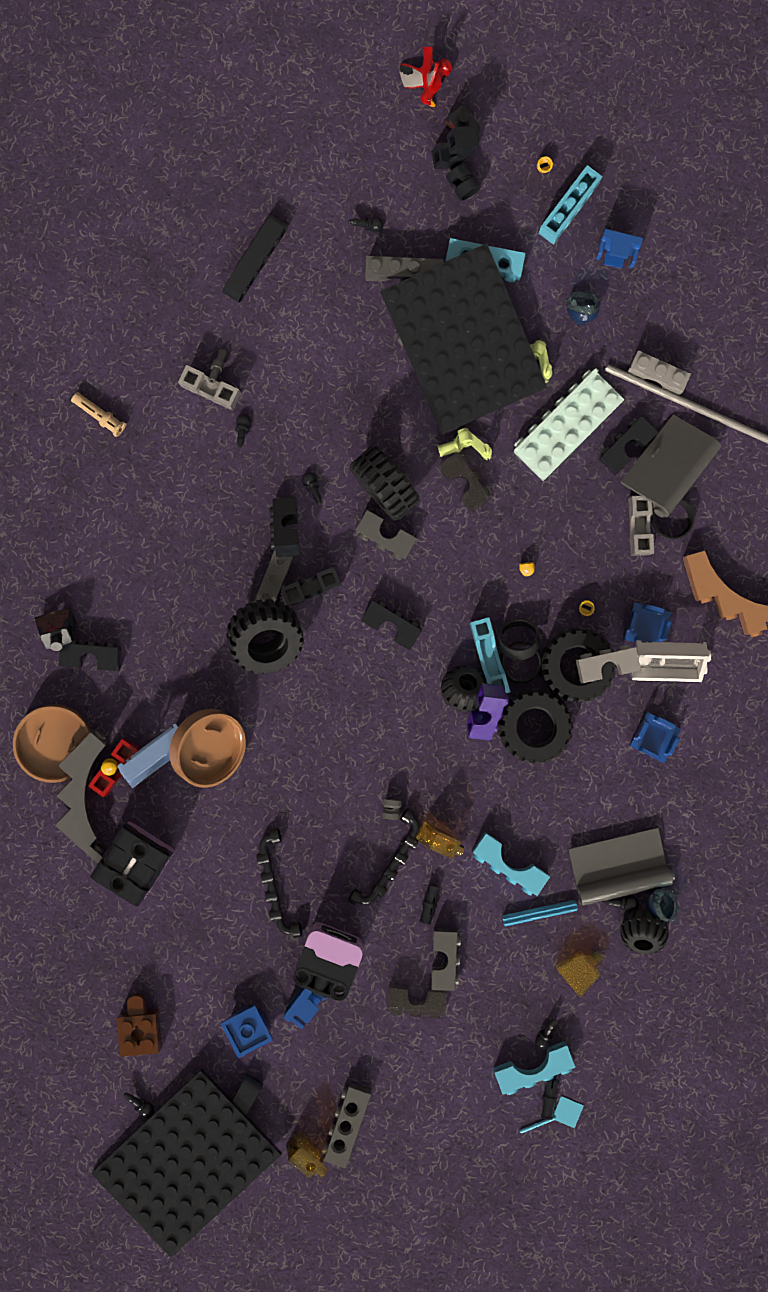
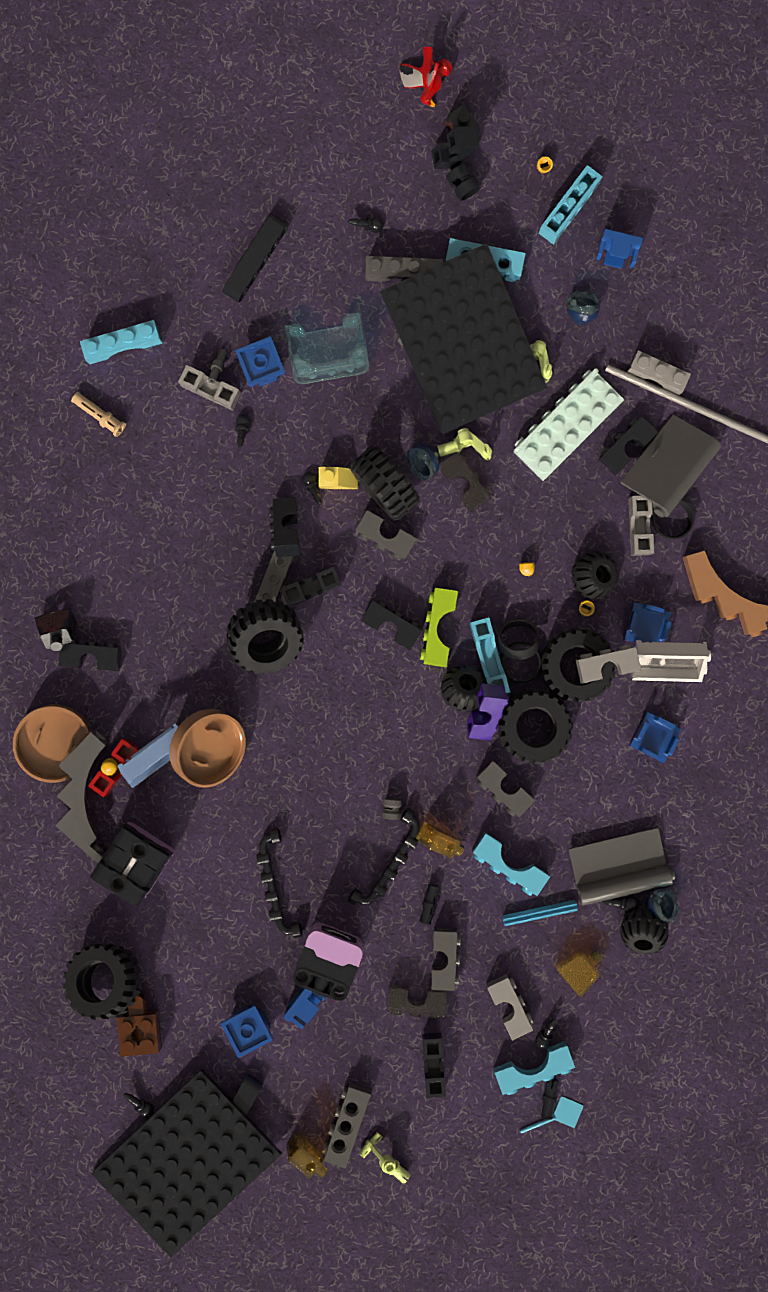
none -> black tyre [63,944,142,1020]
none -> medium azure arch [80,320,162,364]
none -> blue panel [235,336,285,387]
none -> clear light blue windscreen [285,313,369,384]
none -> light yellow slope [319,467,358,489]
none -> yellowish green pin [359,1132,410,1183]
none -> clear light blue hair [407,443,440,481]
none -> lime arch [420,588,458,667]
none -> black arch [422,1033,446,1099]
none -> dark grey arch [476,760,535,818]
none -> light grey arch [486,974,534,1041]
none -> black wheel [571,551,619,599]

